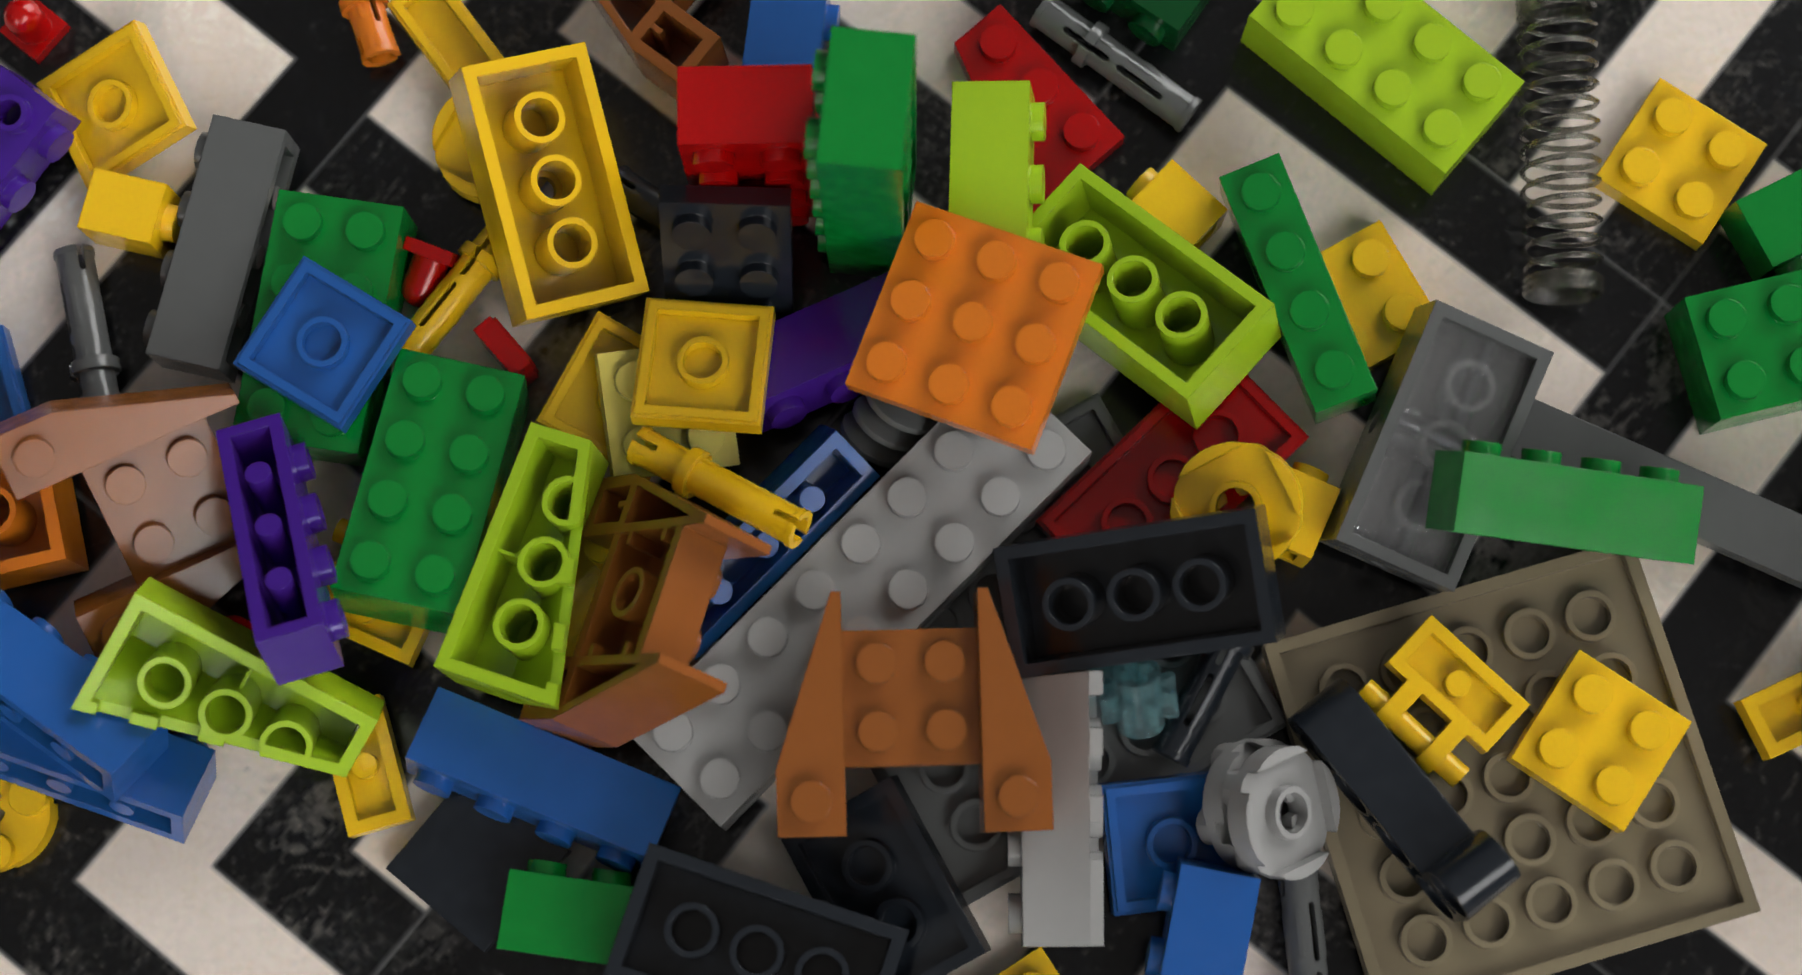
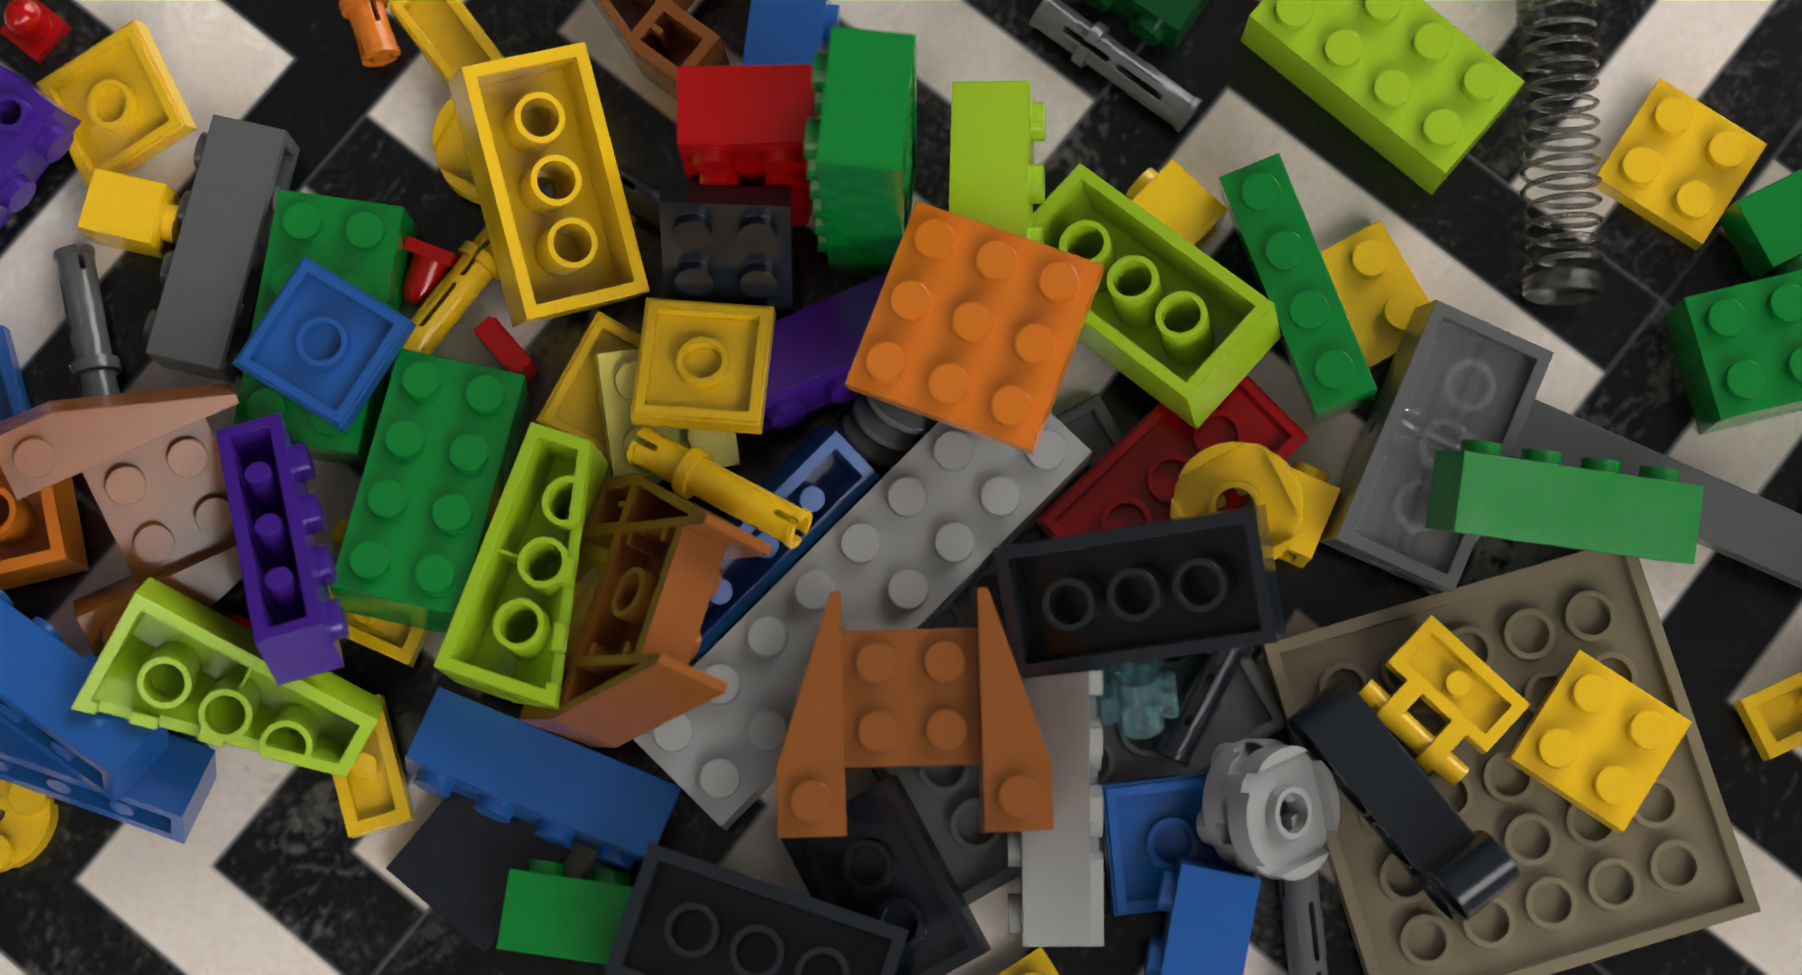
red wing [954,4,1125,213] -> none

